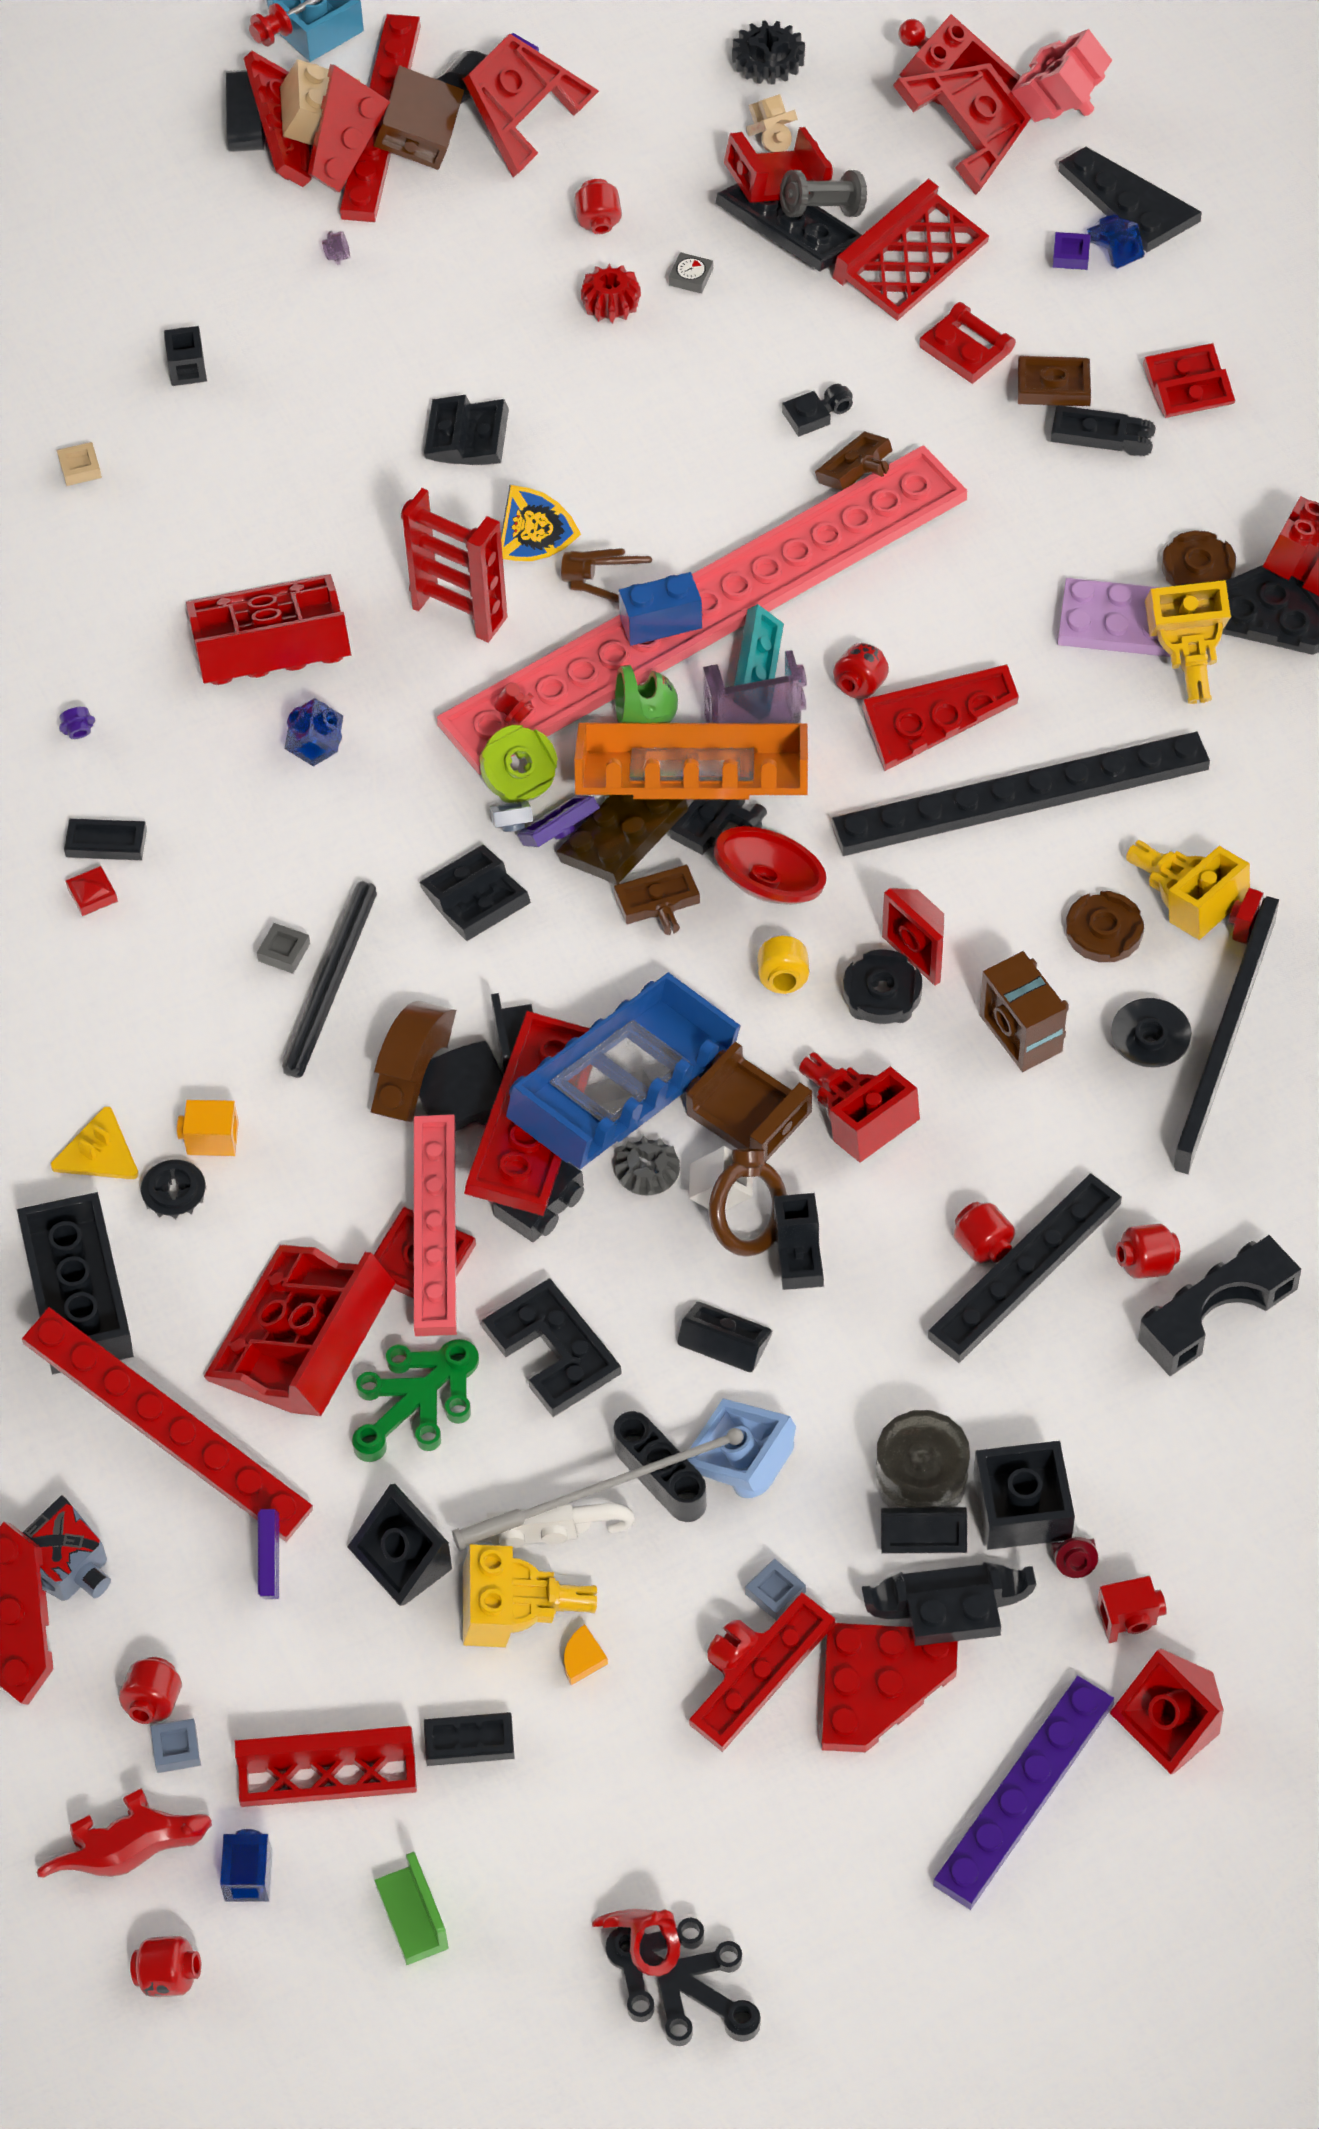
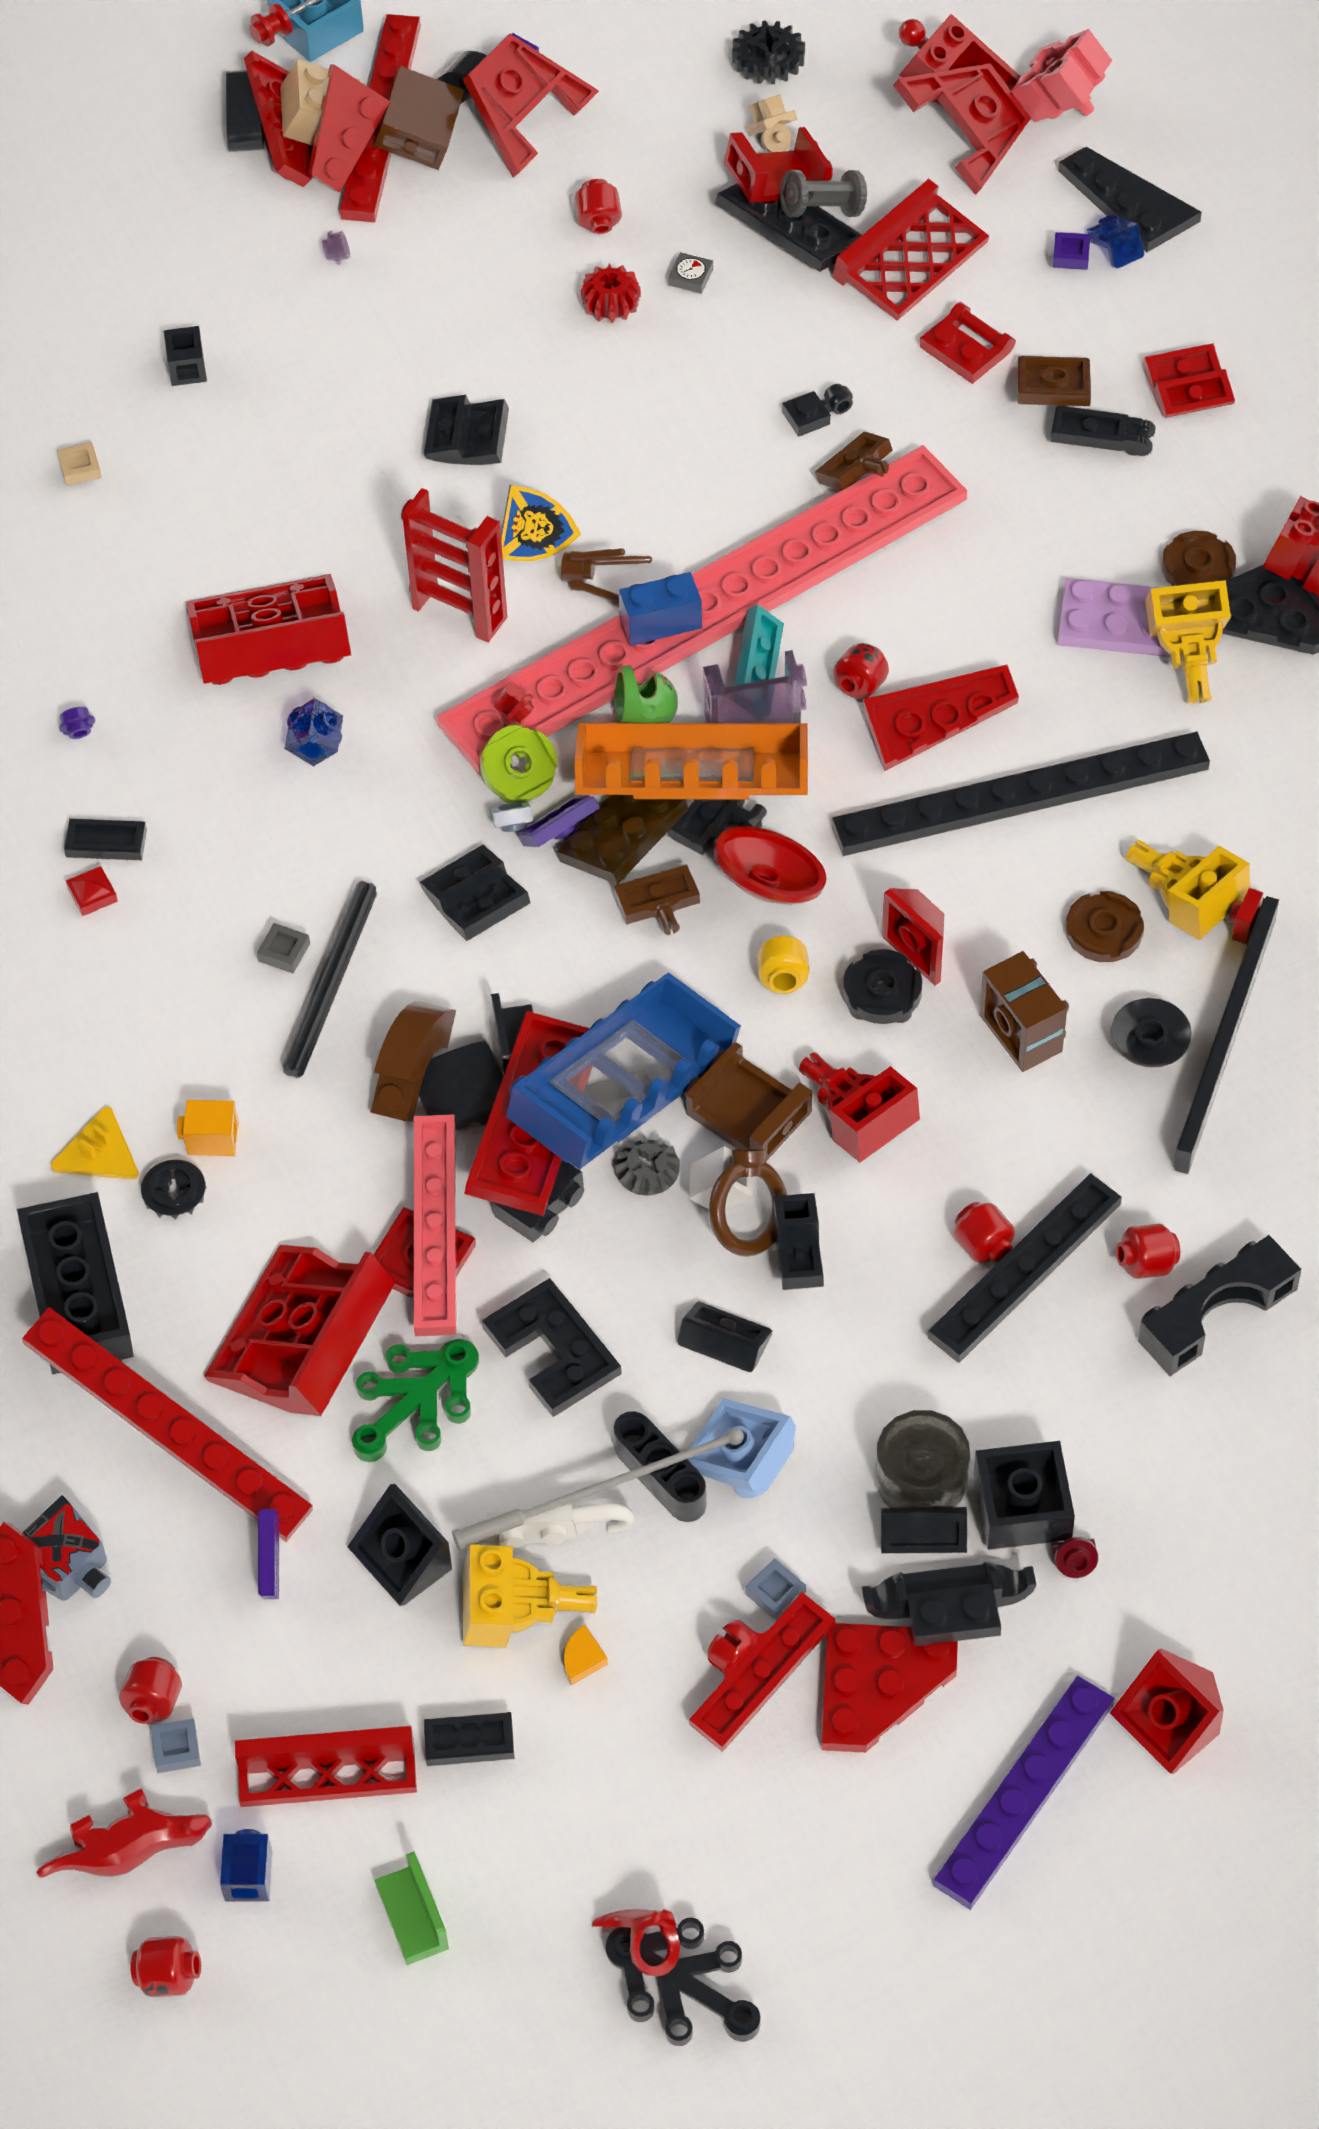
red brick [1097,1576,1167,1643] -> none

